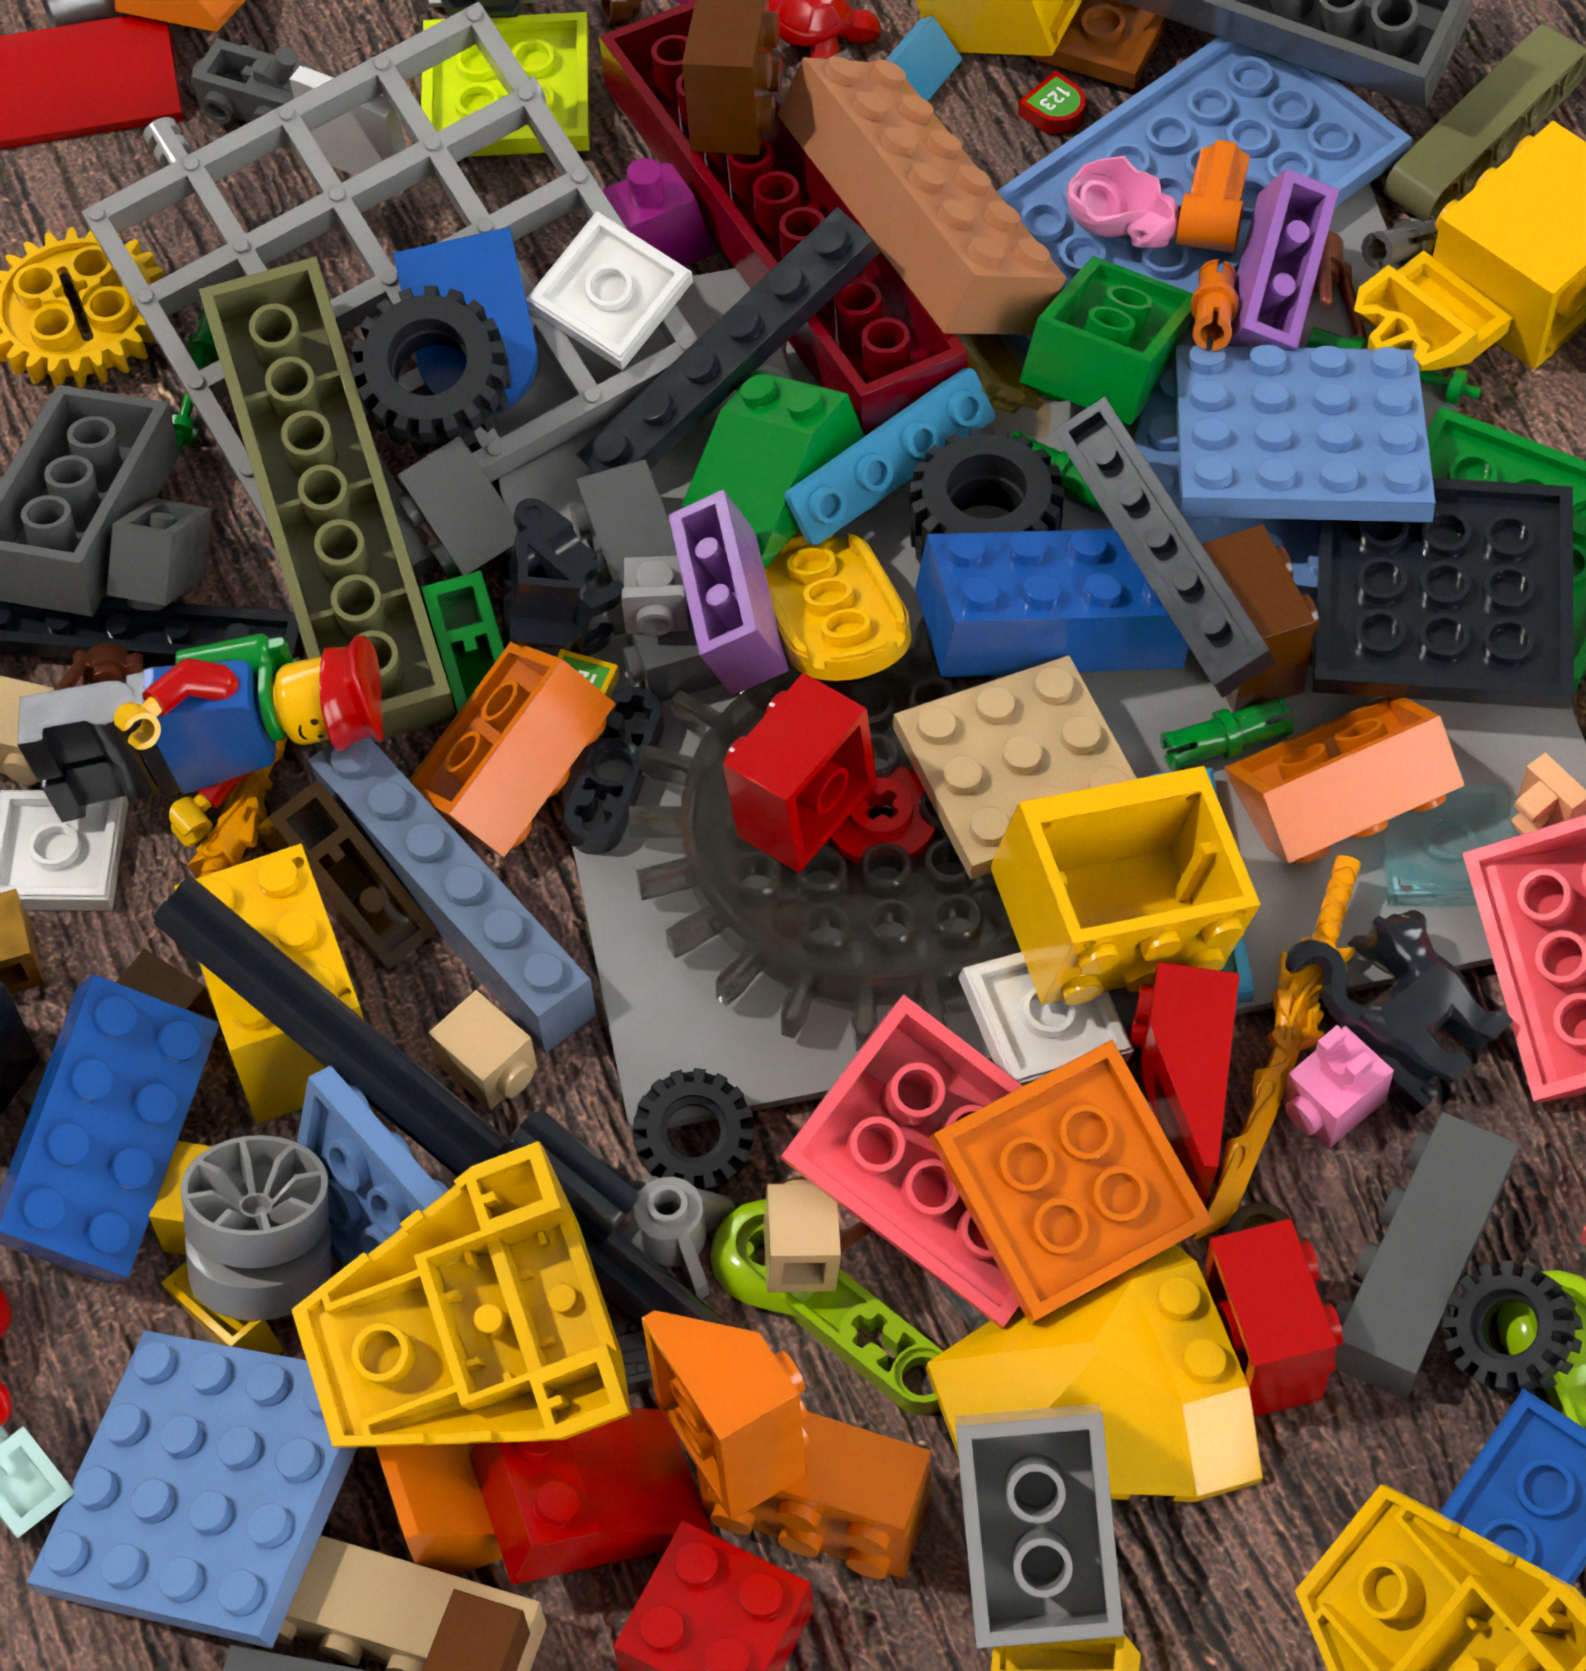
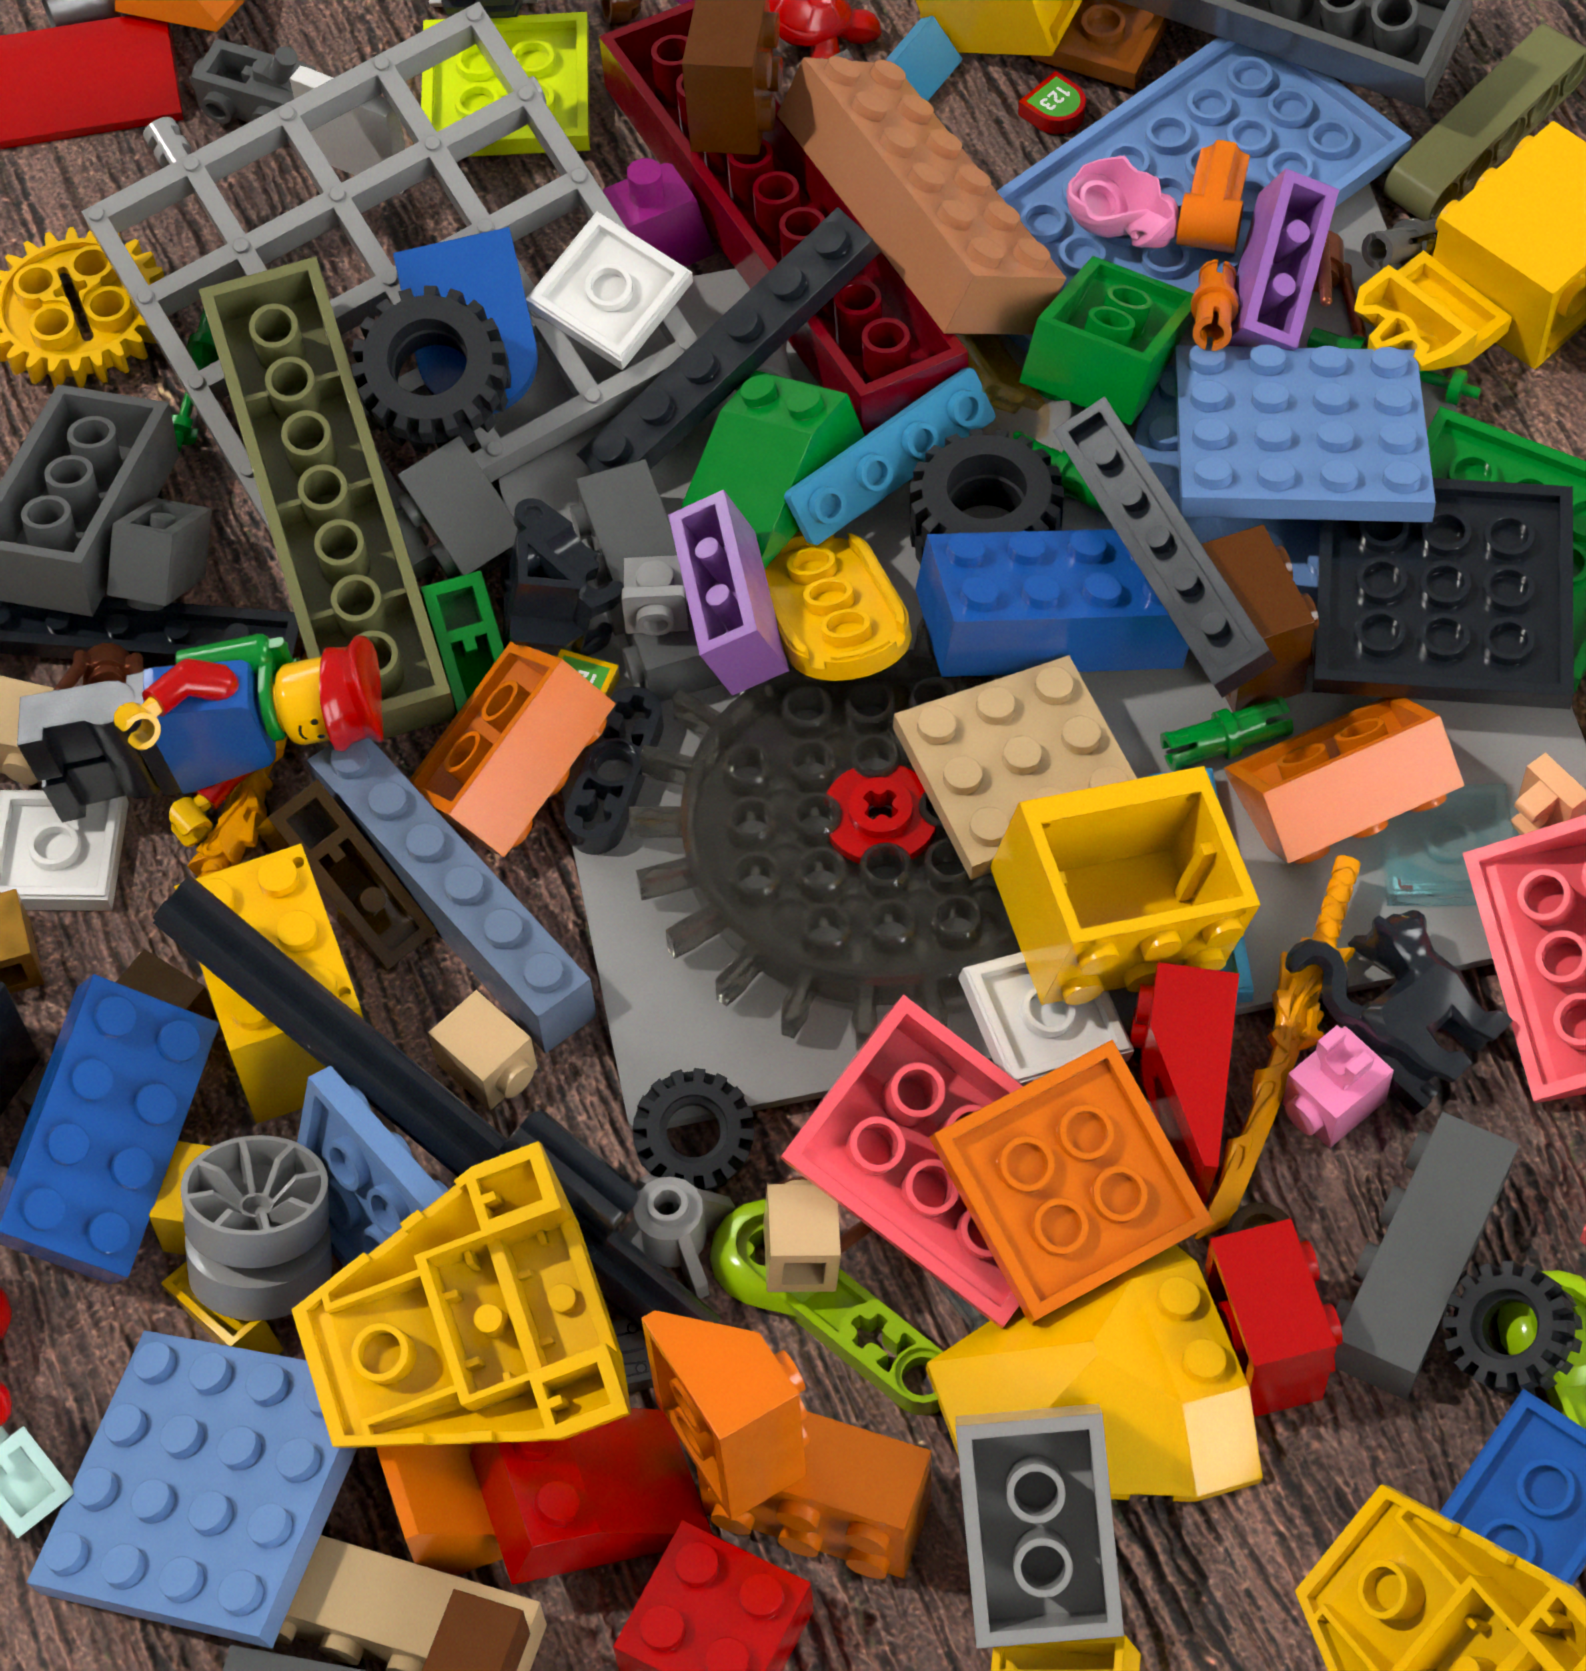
red brick [723,673,877,873] -> none

